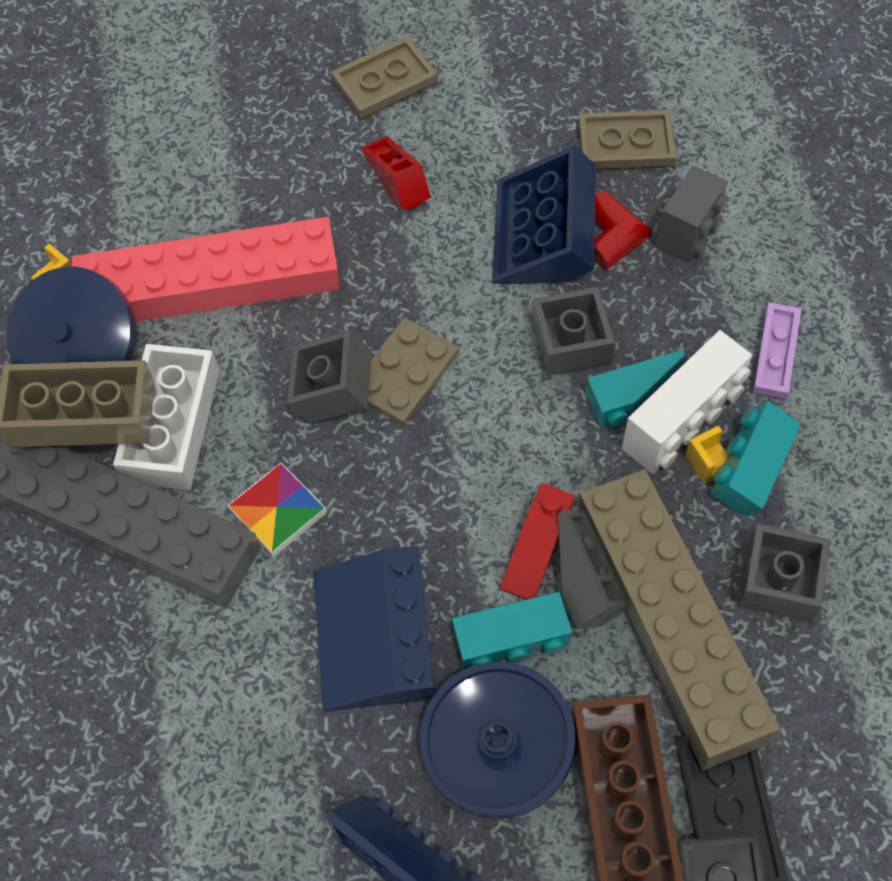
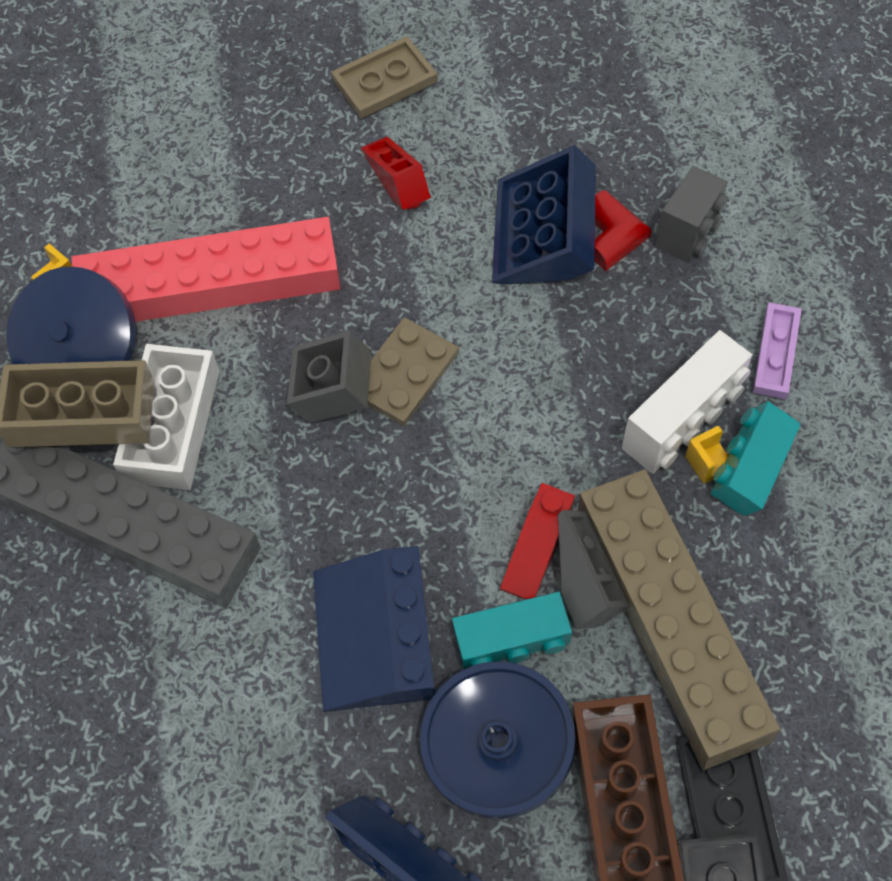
tile [227,463,327,557] -> none
dark grey brick [531,287,615,376] -> none
dark tan plate [578,110,677,169] -> none
teal slope [585,349,685,427] -> none
dark grey brick [738,523,831,622] -> none

